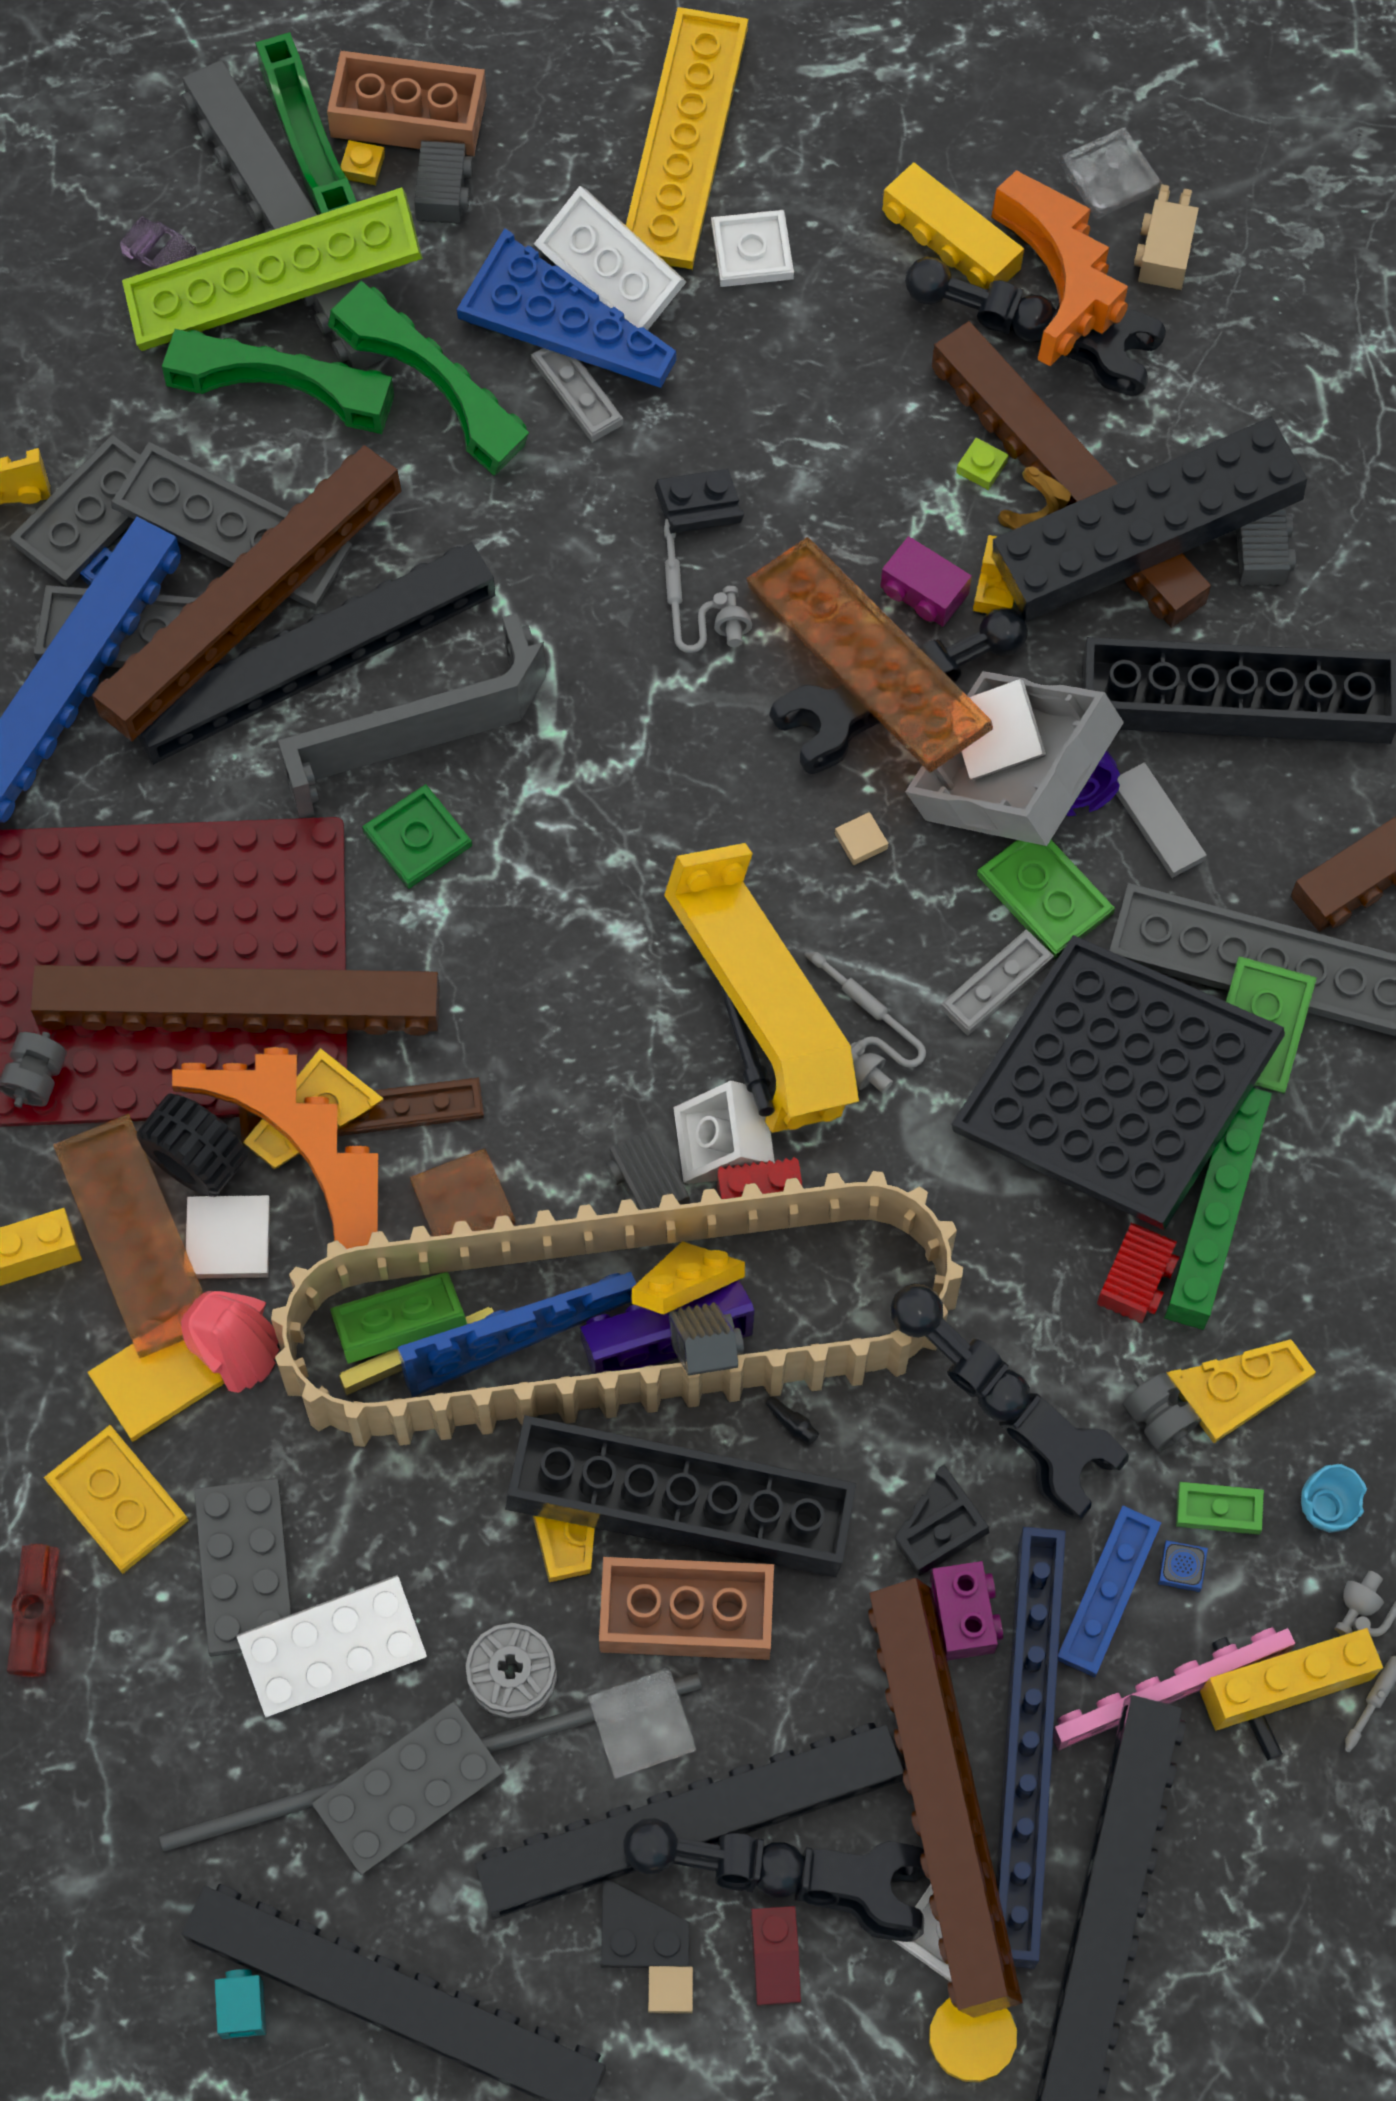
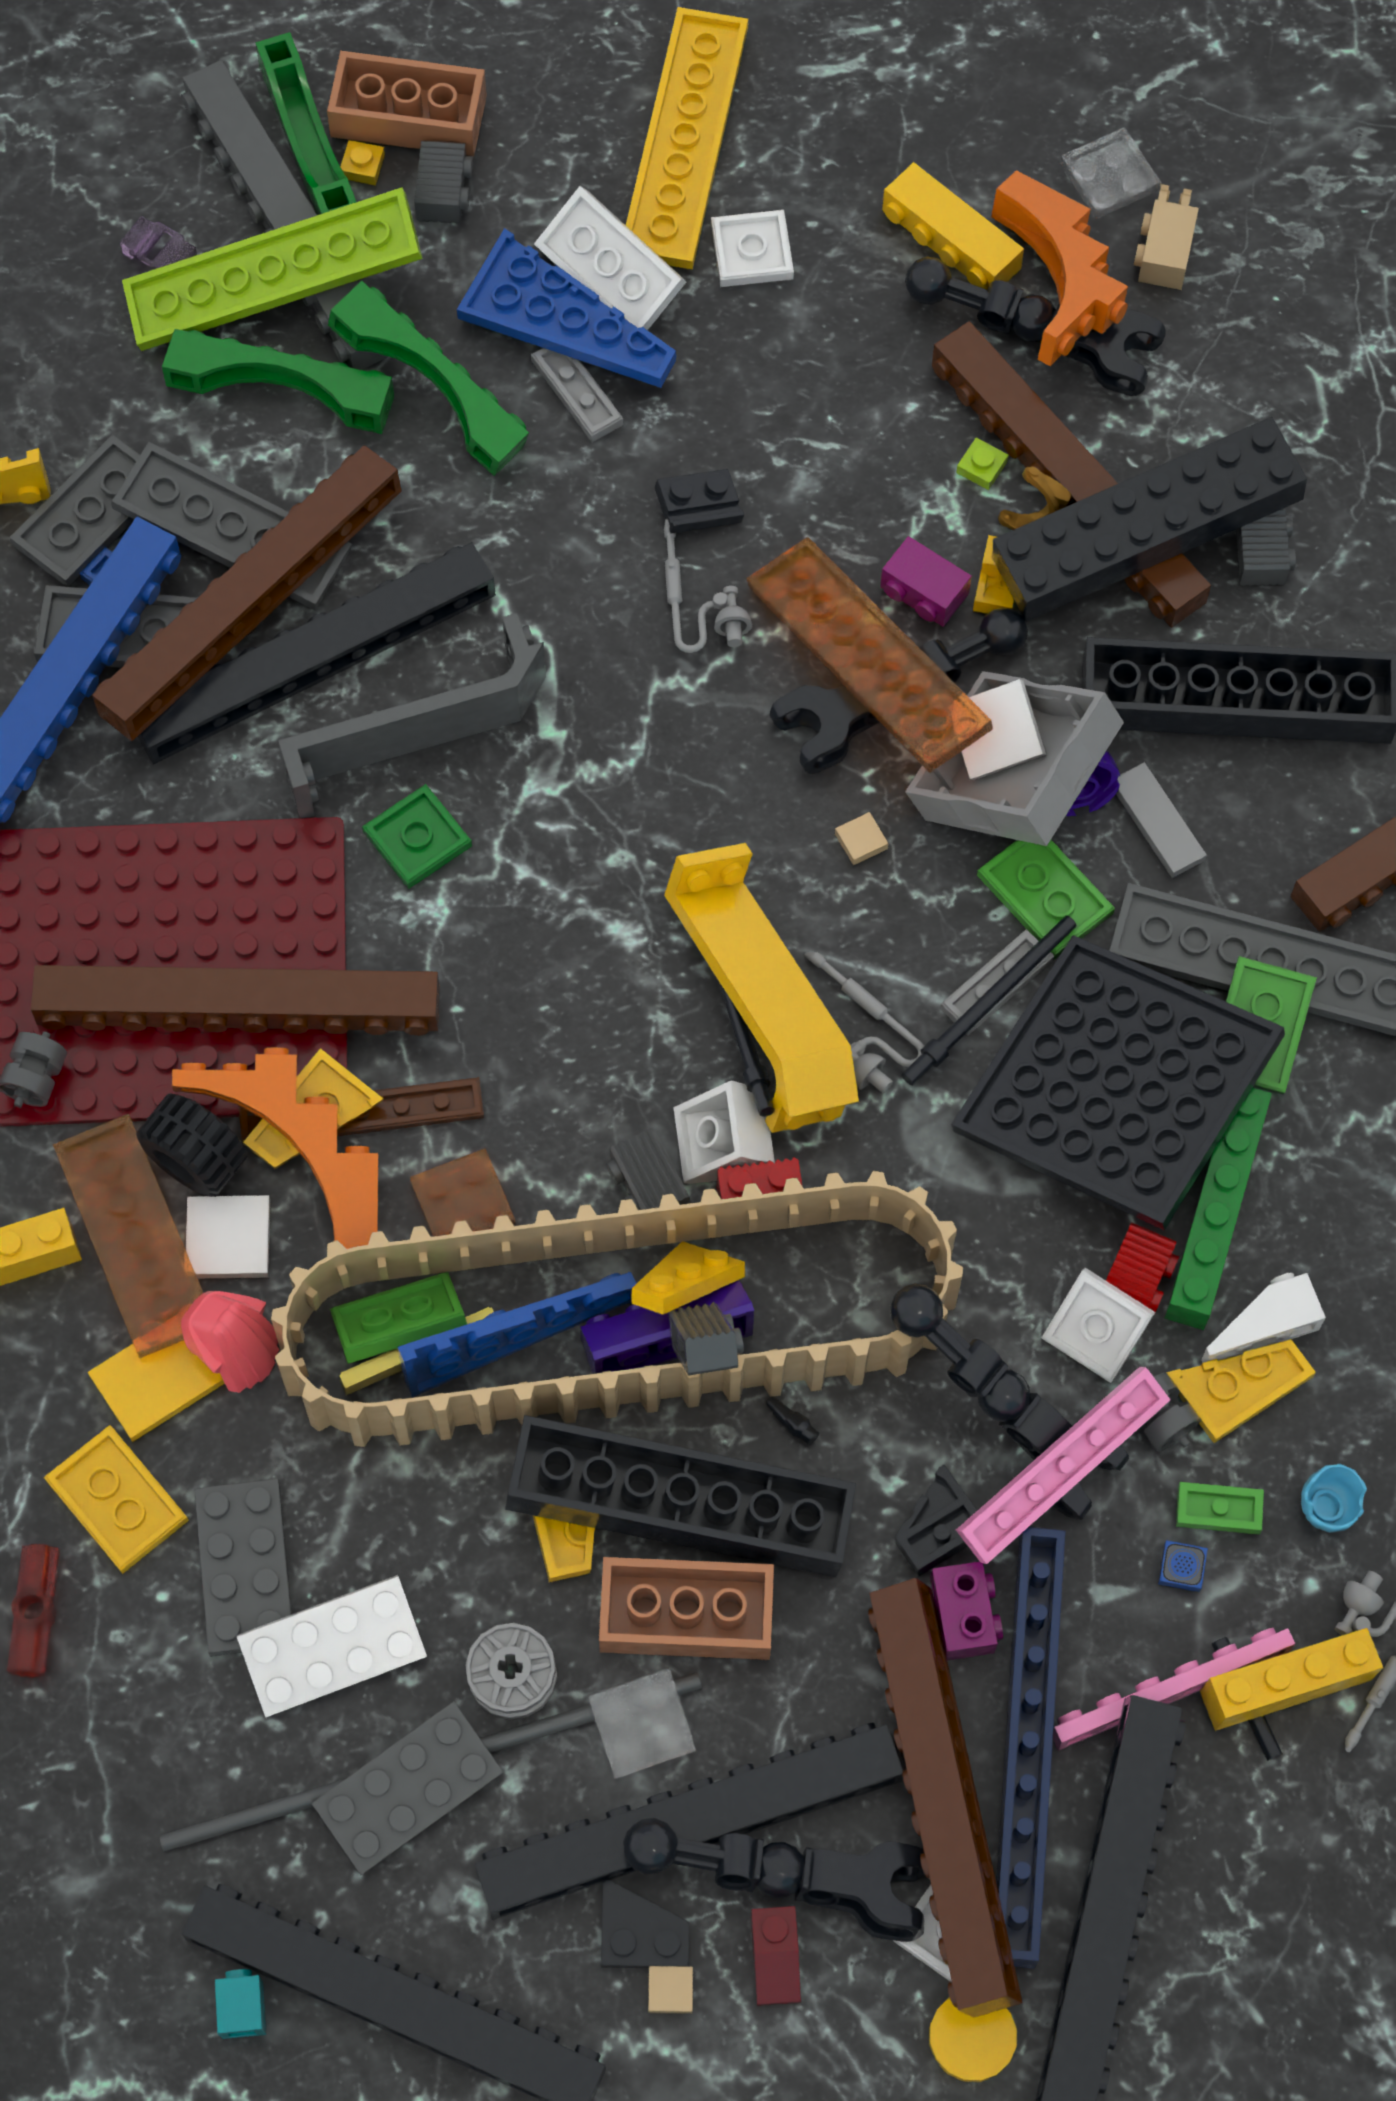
blue plate [1058,1506,1161,1677] -> none
none -> black bar [901,915,1077,1086]
none -> bright pink plate [956,1367,1171,1564]
none -> white tile [1042,1268,1156,1383]
none -> white slope [1202,1273,1326,1363]

